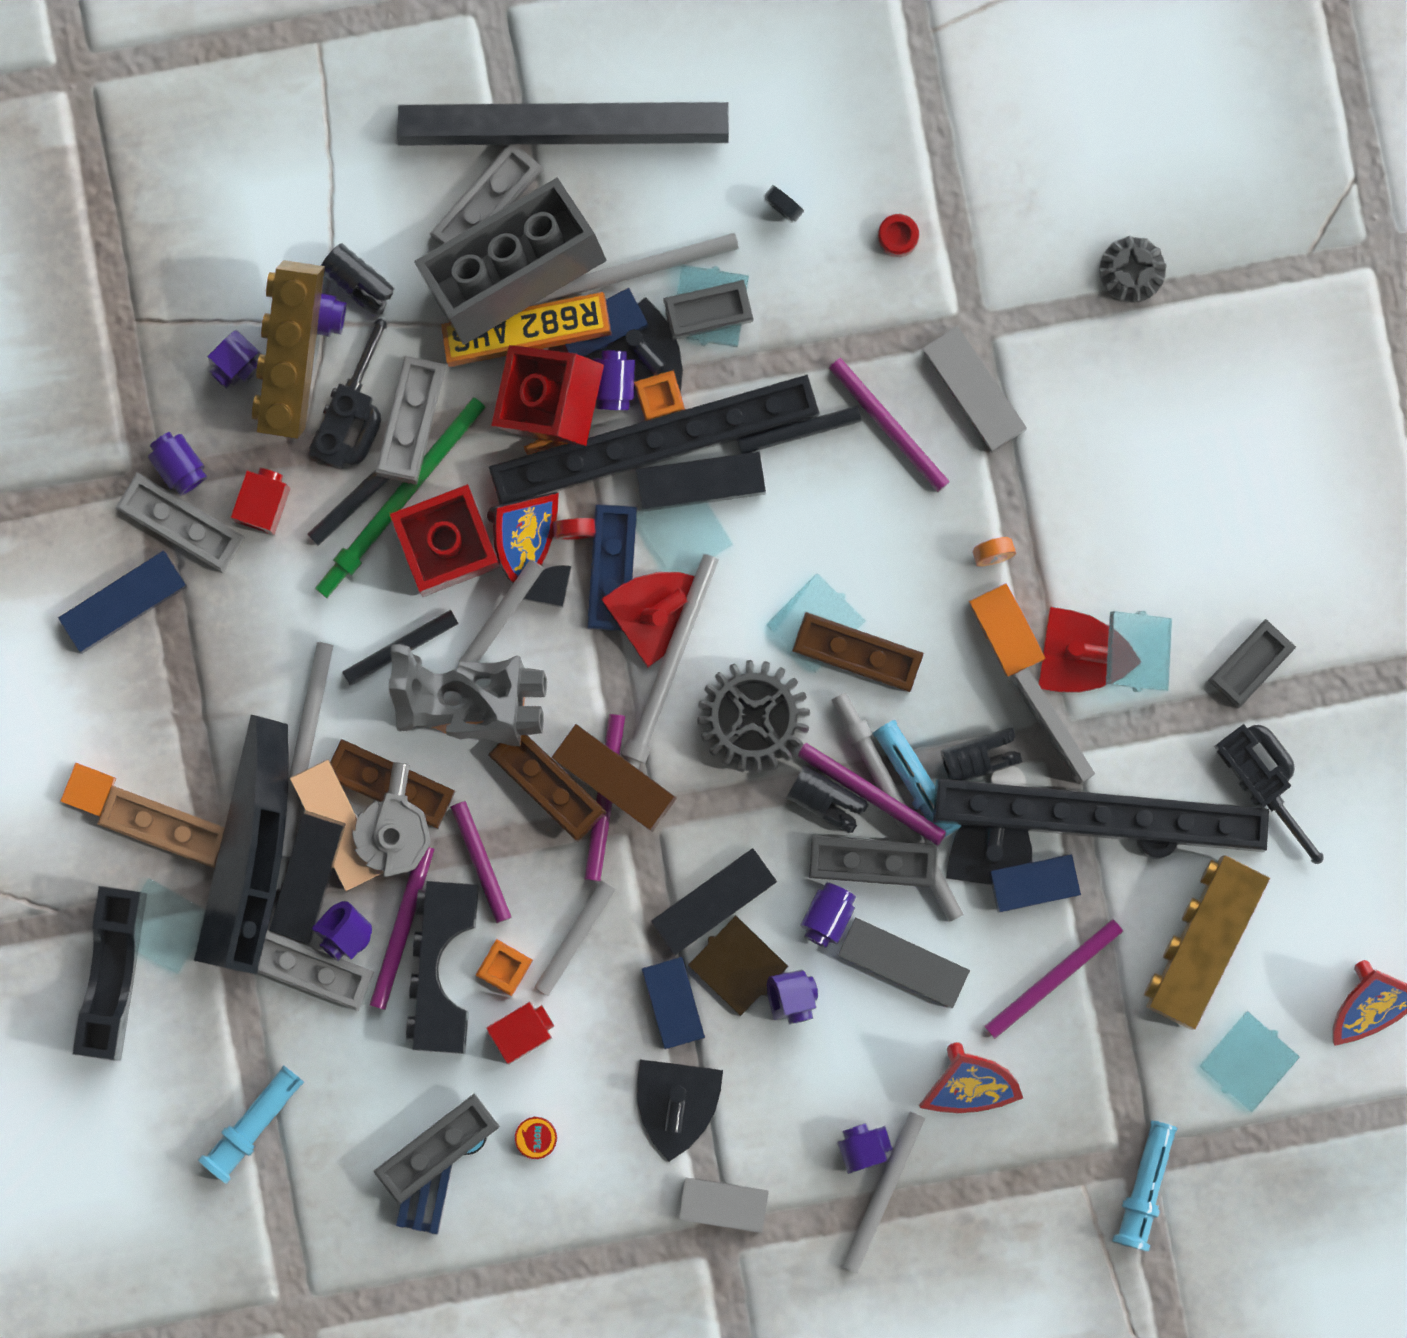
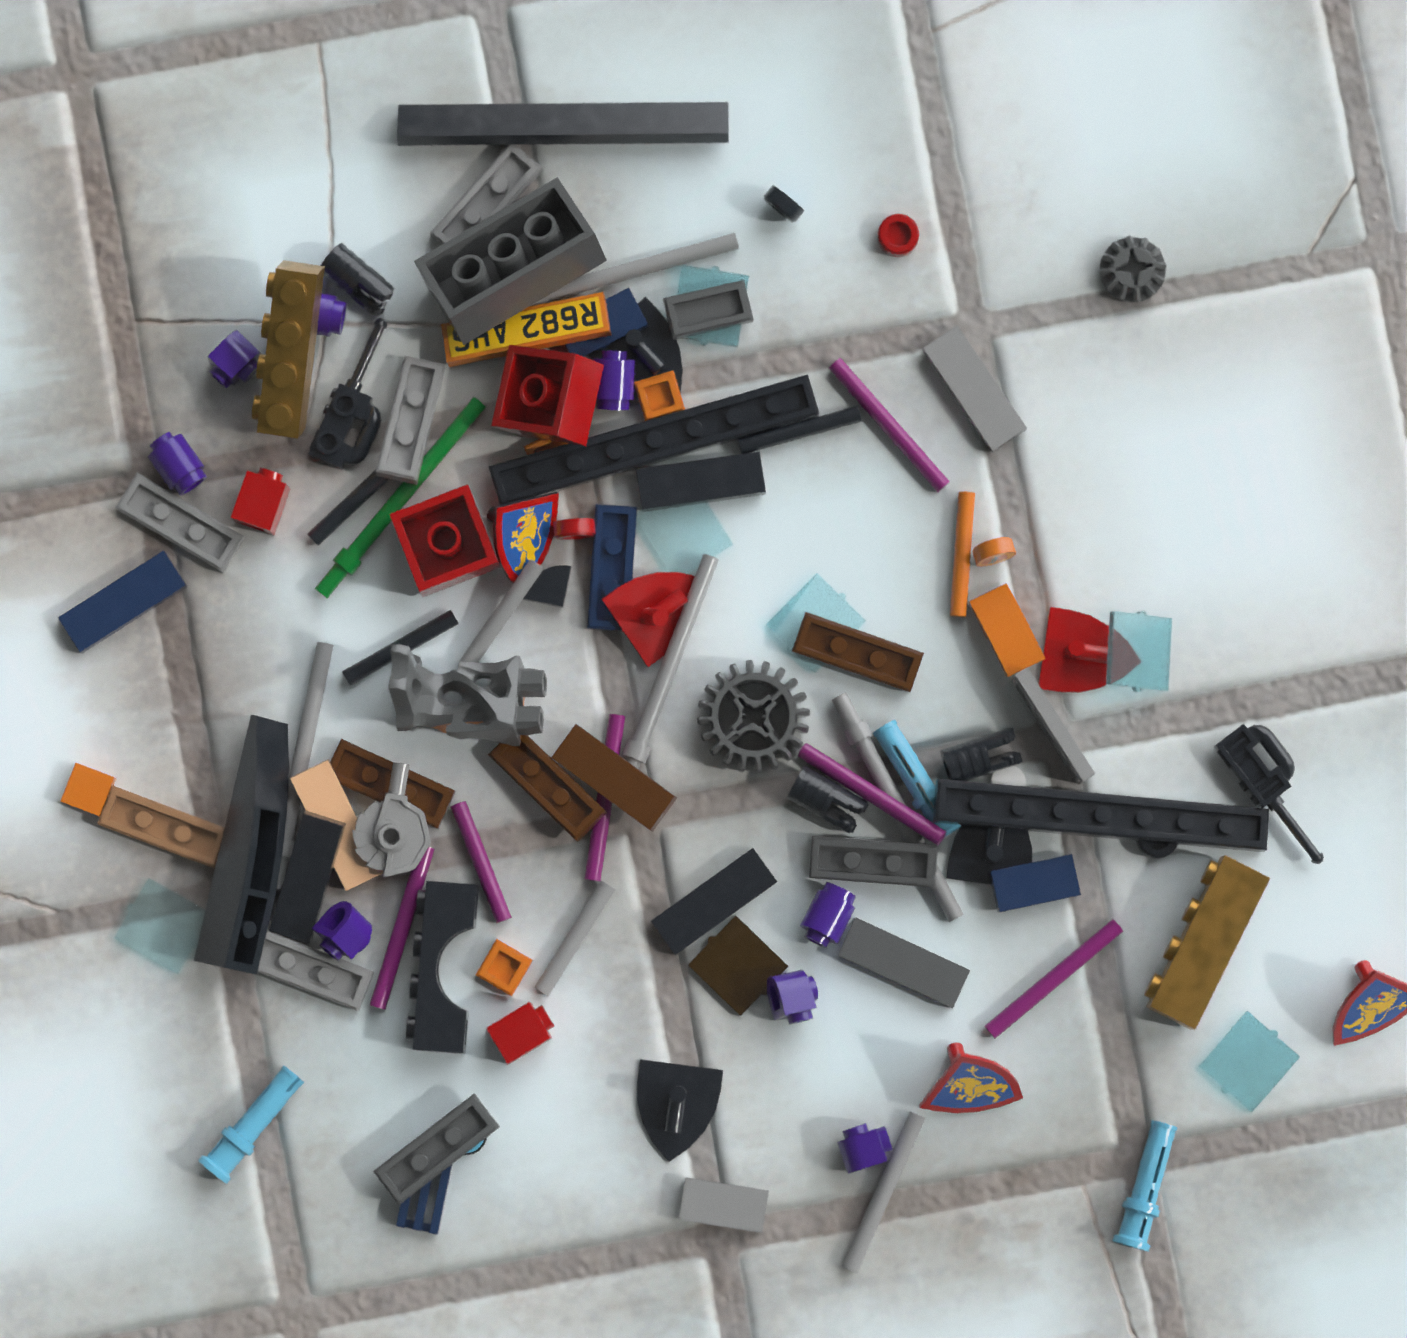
black arch [72,886,147,1061] -> none
red tile [515,1117,557,1159] -> none
dark blue tile [642,957,705,1049] -> none
dark grey tile [1208,619,1296,709] -> none
none -> orange bar [950,491,975,618]

